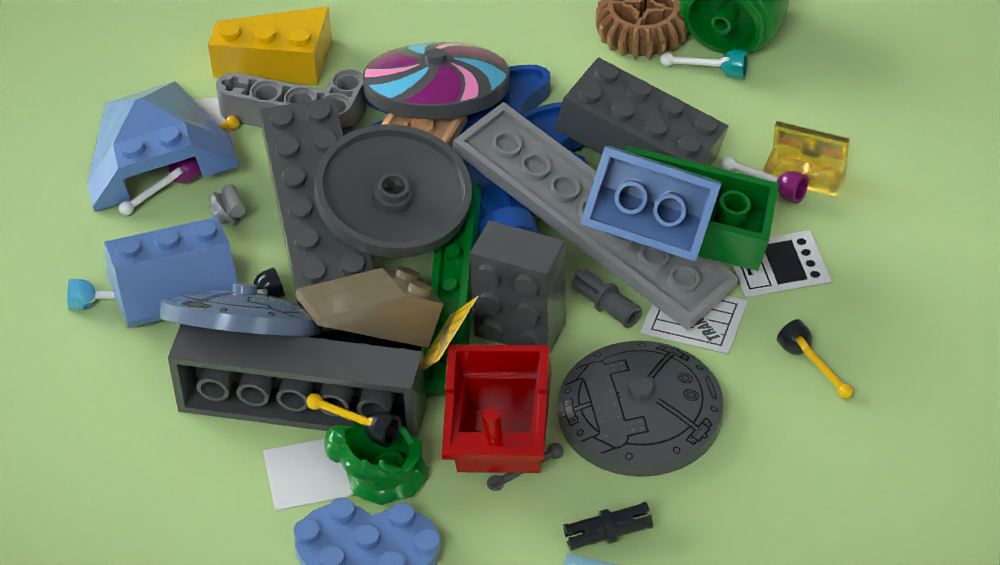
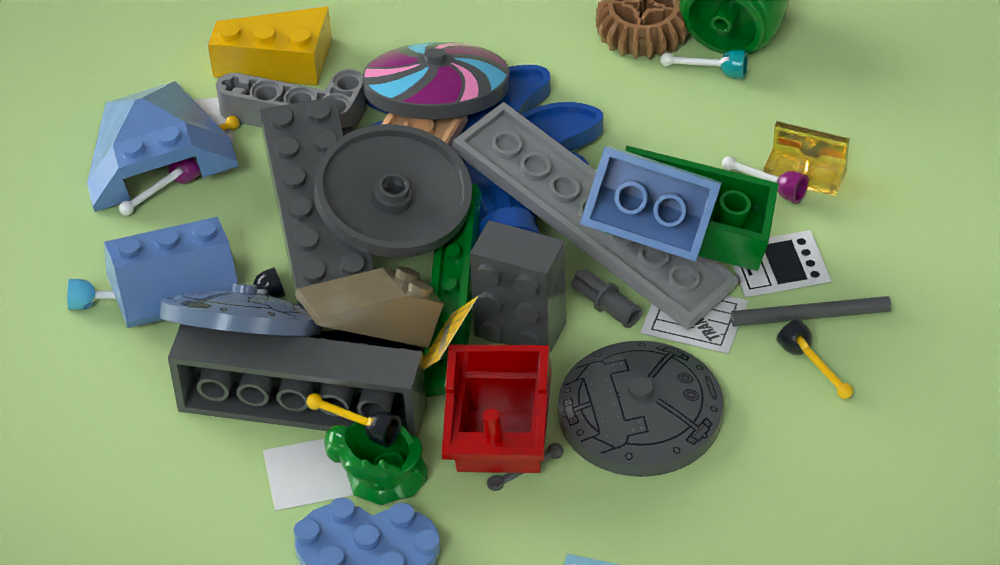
light grey plate [208,184,245,225] -> none
dark grey brick [555,57,729,166] -> none
black pin [563,501,653,551] -> none
none -> dark grey bar [731,296,891,327]

